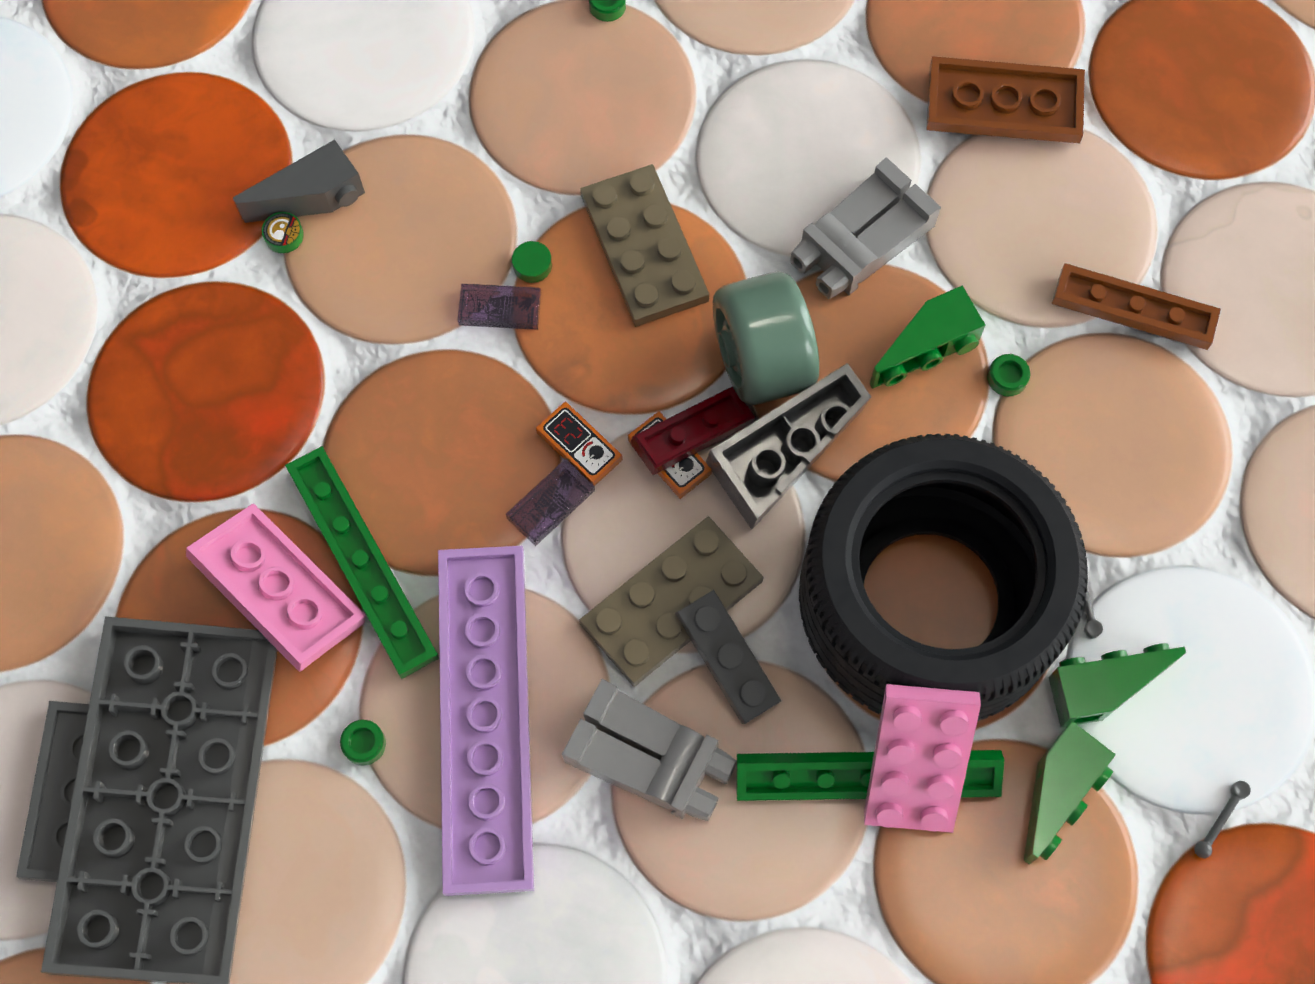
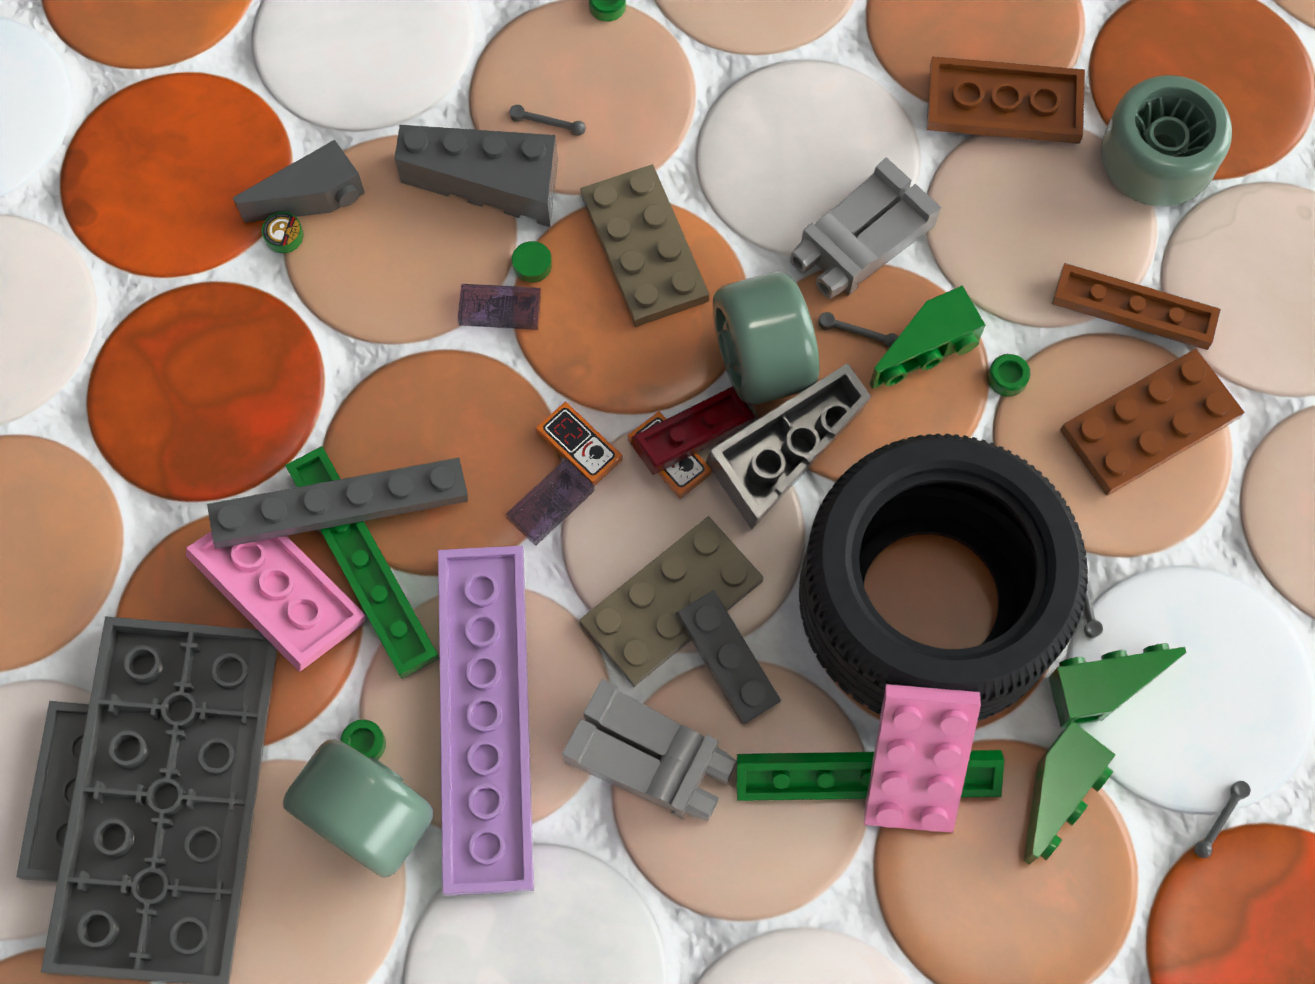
none -> dark grey plate [207,458,468,549]
none -> sand green wheel [283,739,433,878]
none -> dark grey wedge [394,125,558,227]
none -> dark grey hinge [509,105,586,136]
none -> dark grey hinge [819,312,898,348]
none -> dark orange plate [1060,348,1245,496]
none -> sand green wheel [1101,75,1232,207]

